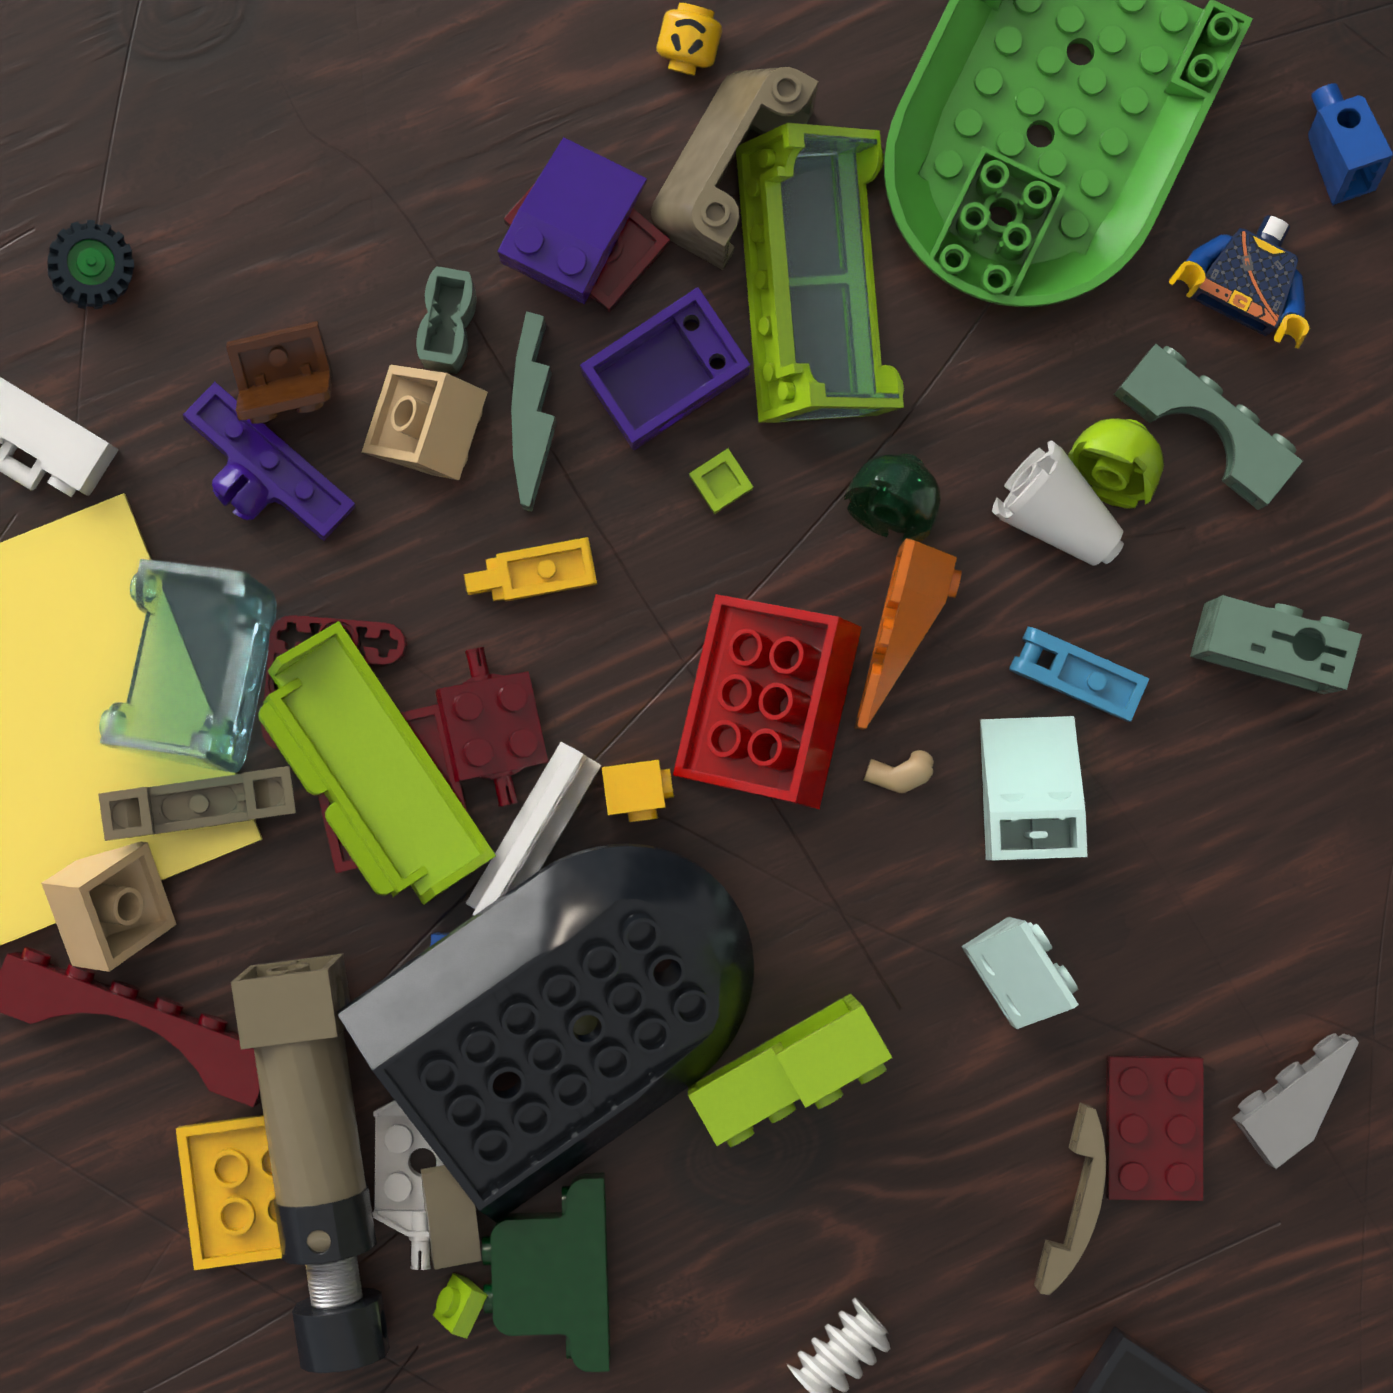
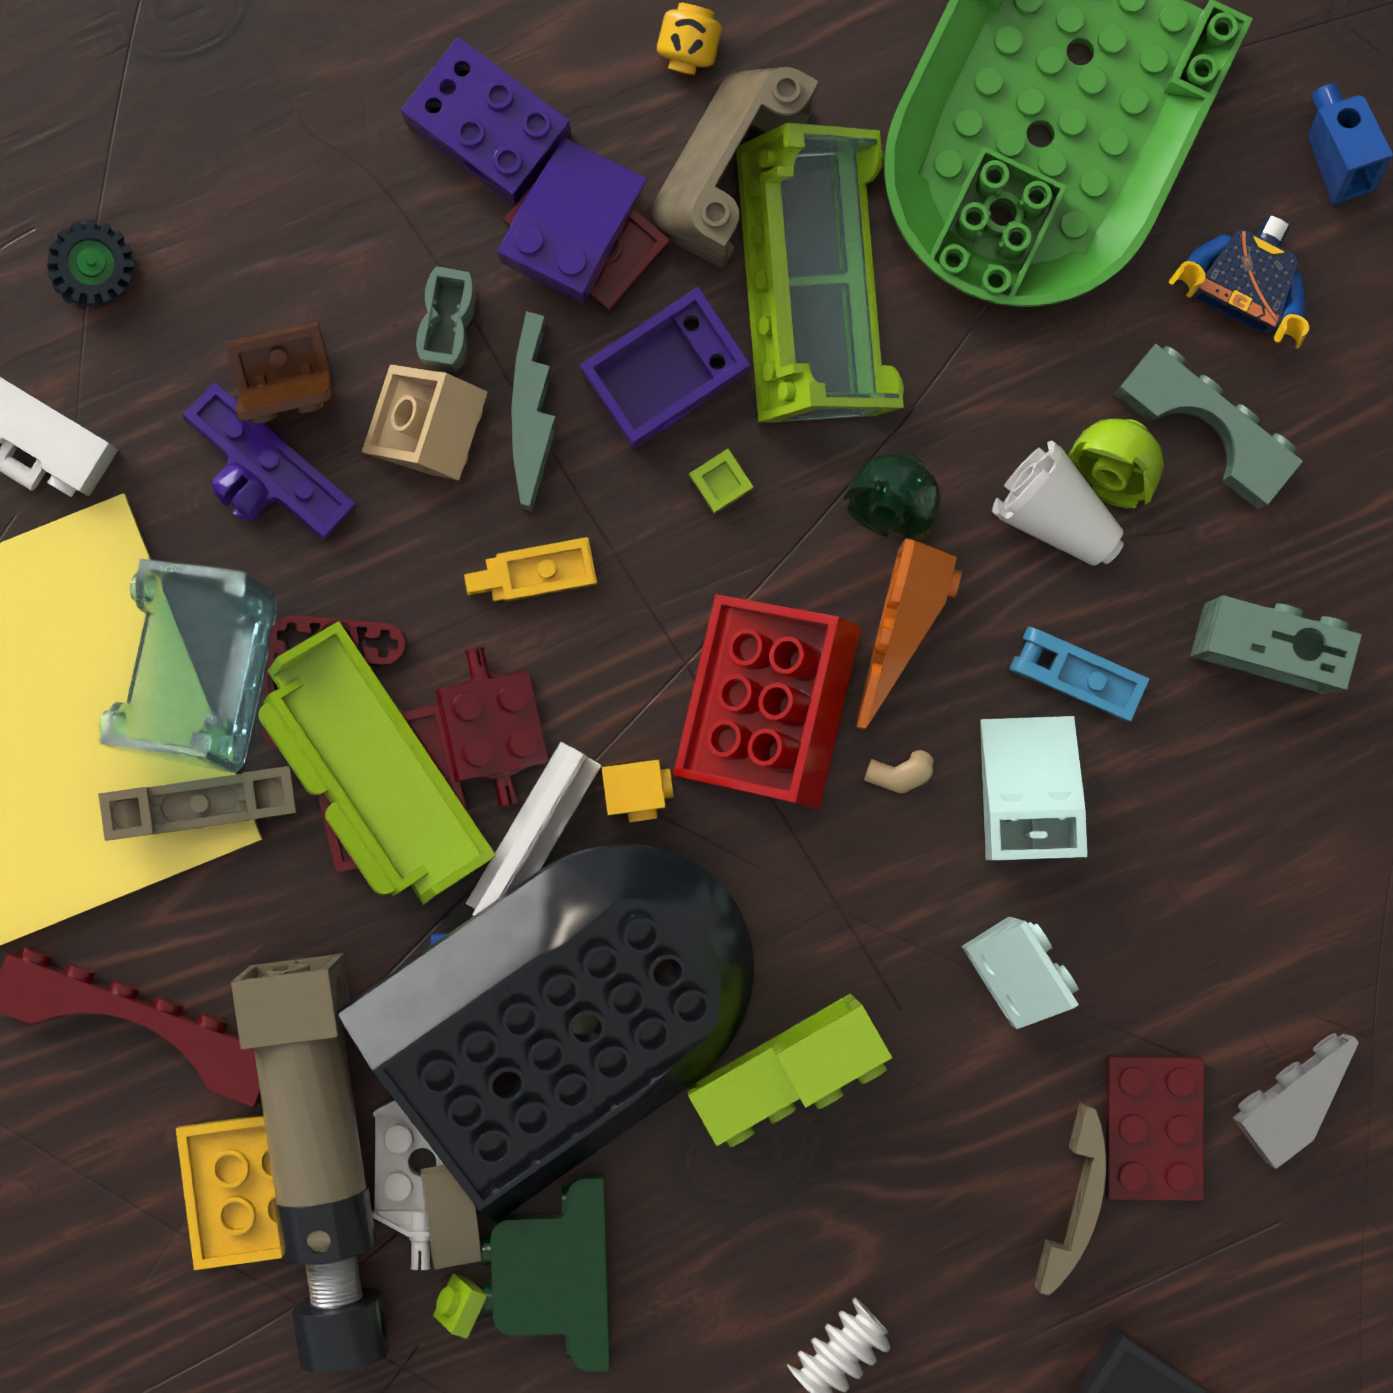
tan slope [41,841,177,972] -> none
none -> dark purple piece [401,37,572,206]

